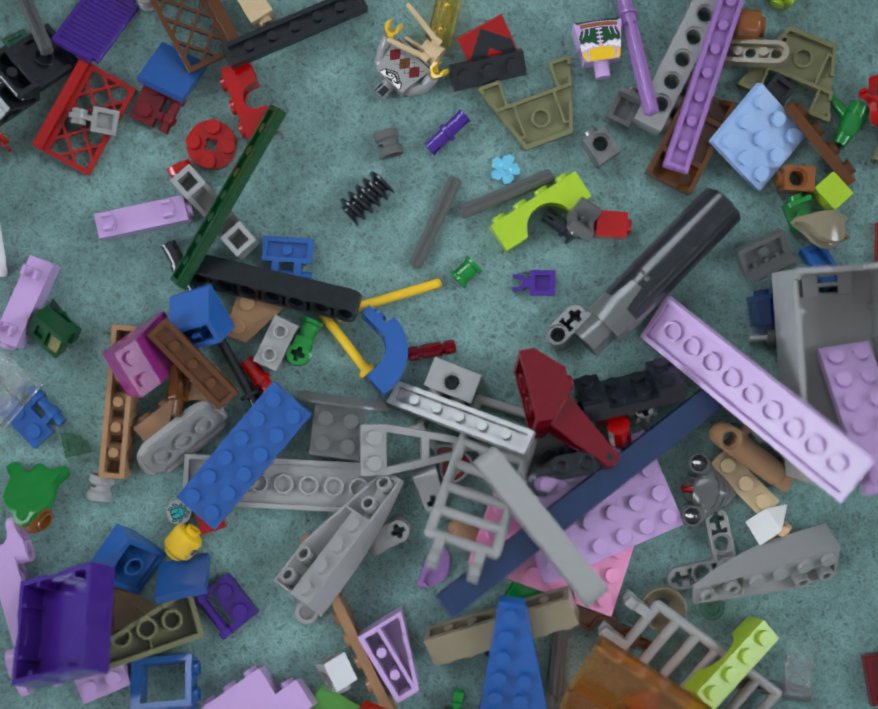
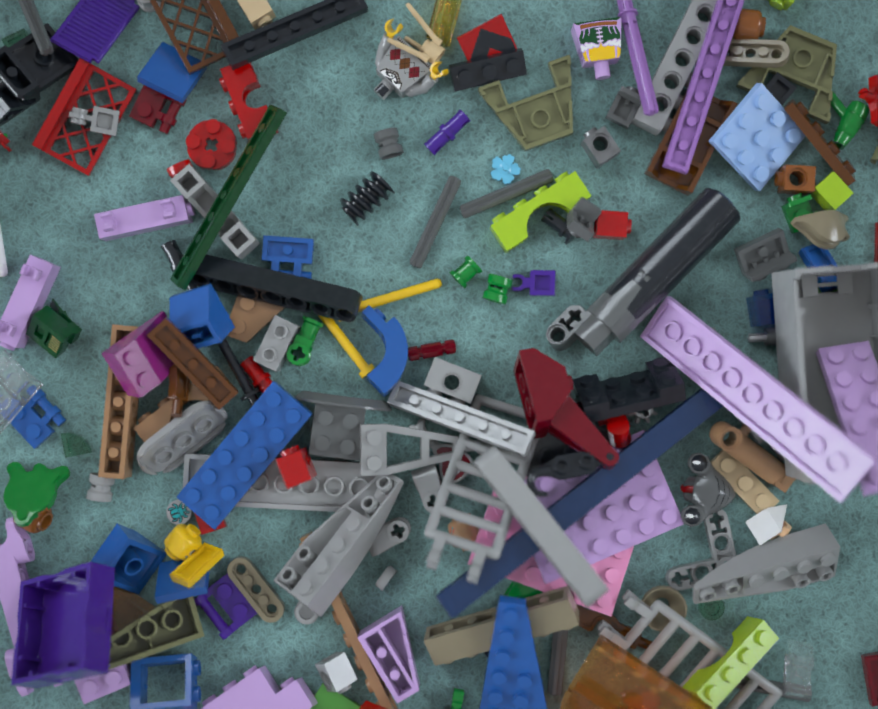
medium lavender tile [416,546,451,588] -> none
none -> yellow tile [169,542,225,588]
none -> dark tan plate [227,556,285,623]
none -> red brick [276,445,317,489]
none -> light grey tile [375,565,397,591]
none -> green wheel [482,274,513,305]

